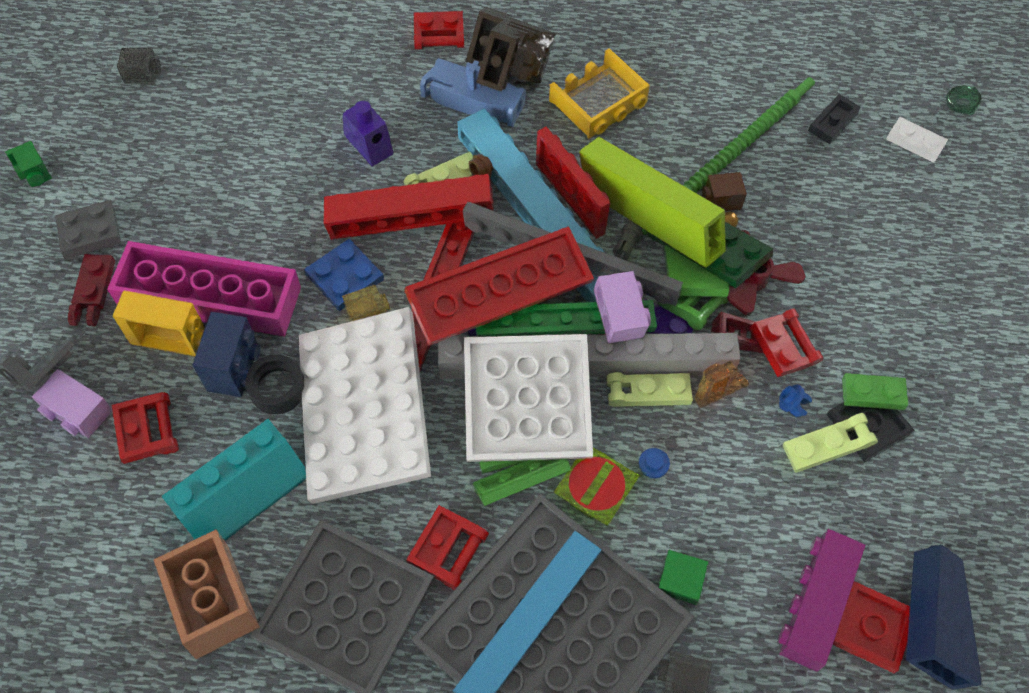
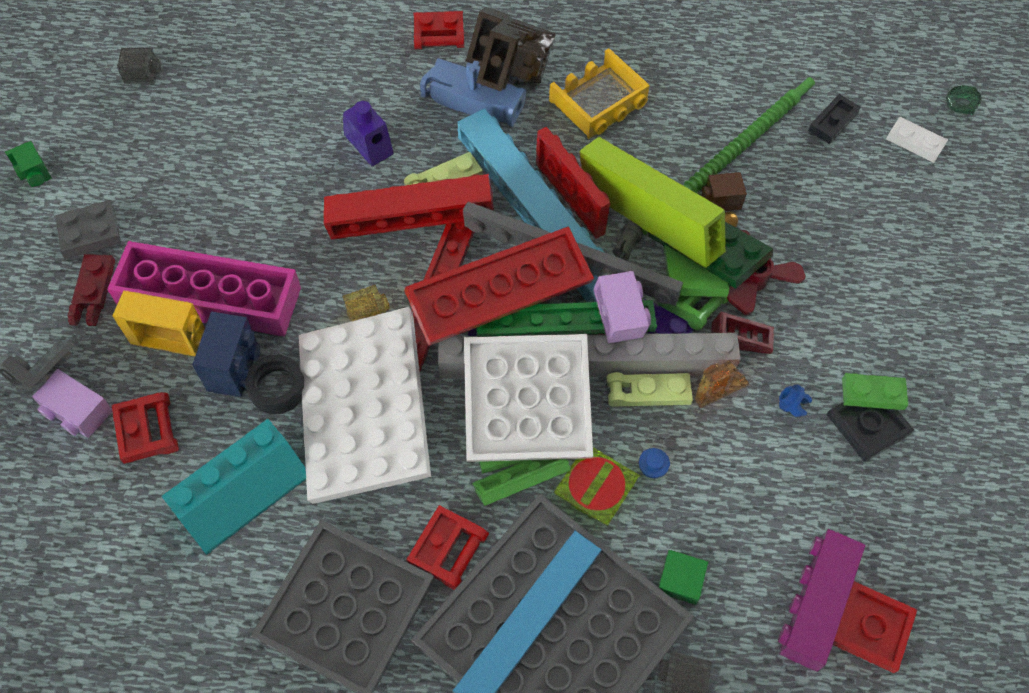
nougat brick [154,529,260,659] -> none
blue plate [304,239,384,311] -> none
reddish brown plate [469,153,493,178] -> none
red plate [750,308,824,377] -> none
yellowish green plate [783,413,878,473] -> none
dark blue slope [906,545,982,690] -> none

